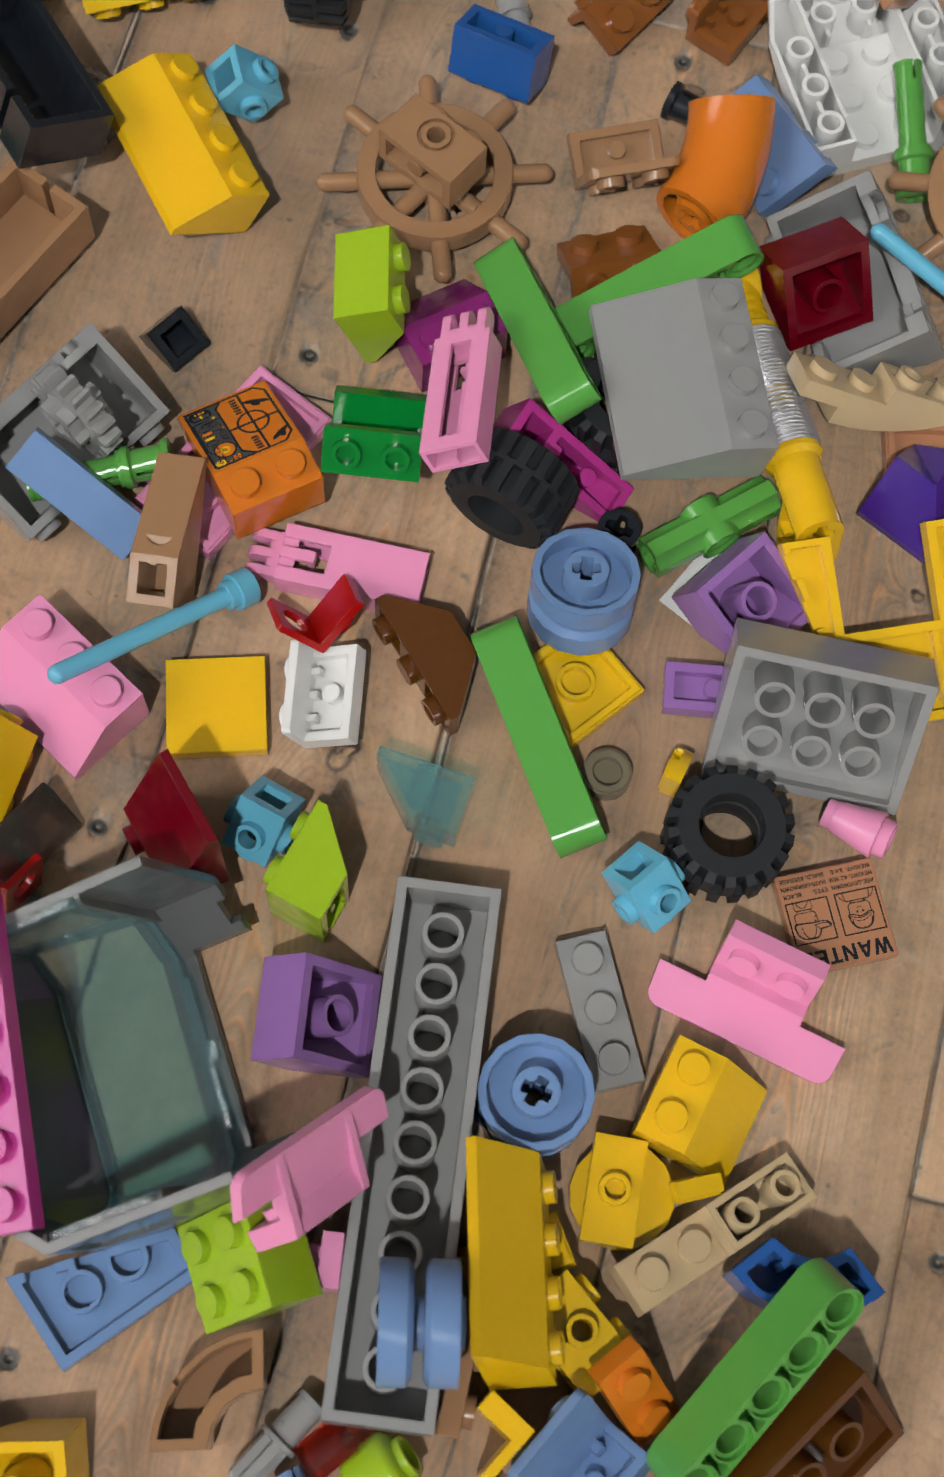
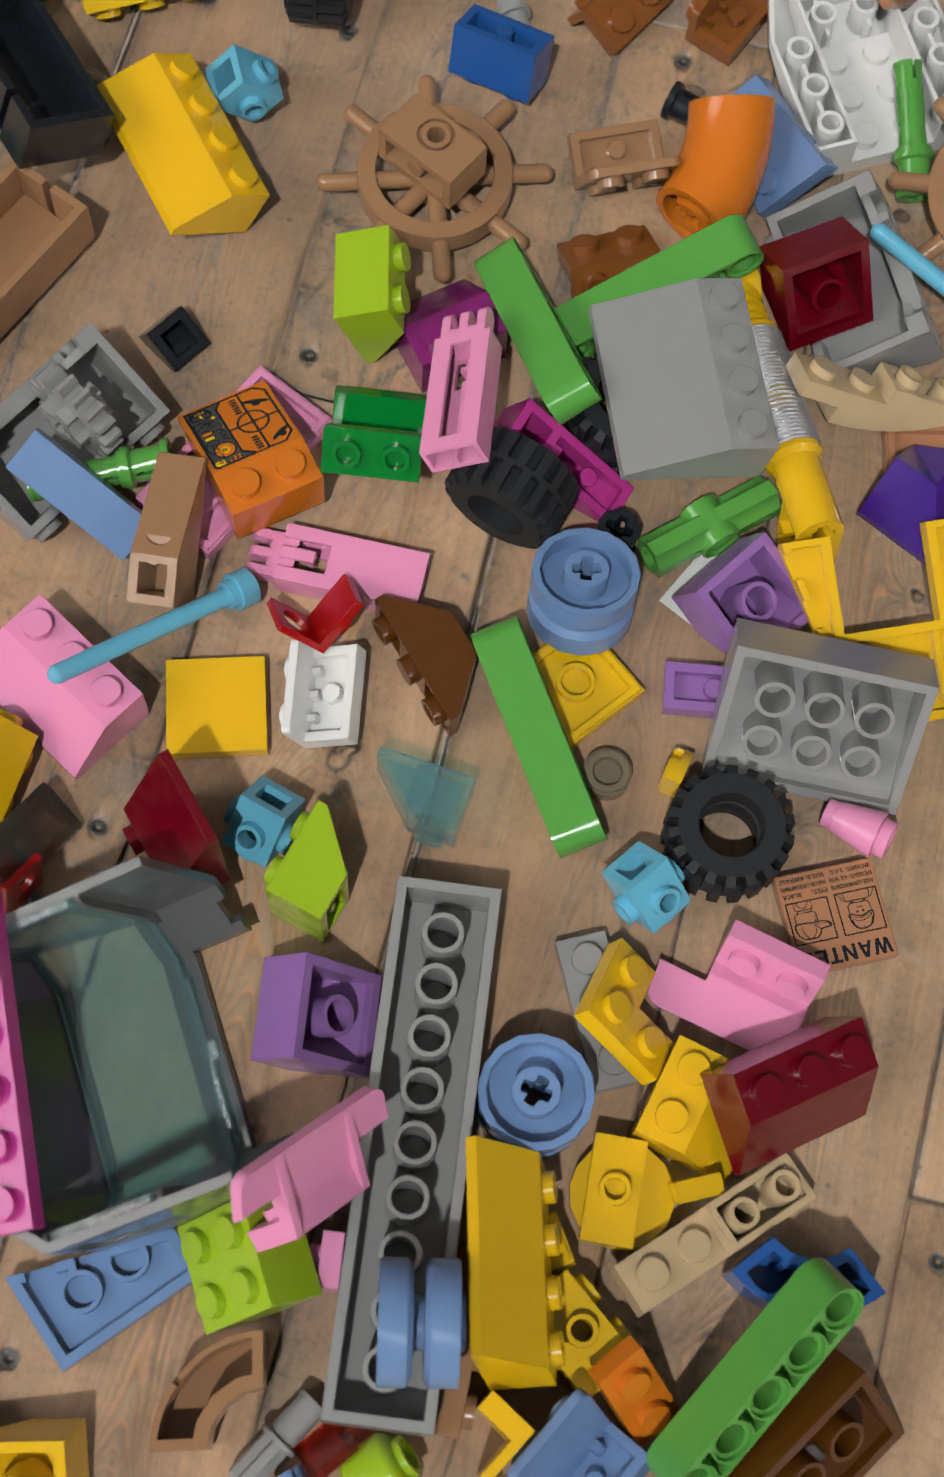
none -> yellow plate [574,938,673,1086]
none -> dark red slope [700,1016,879,1175]

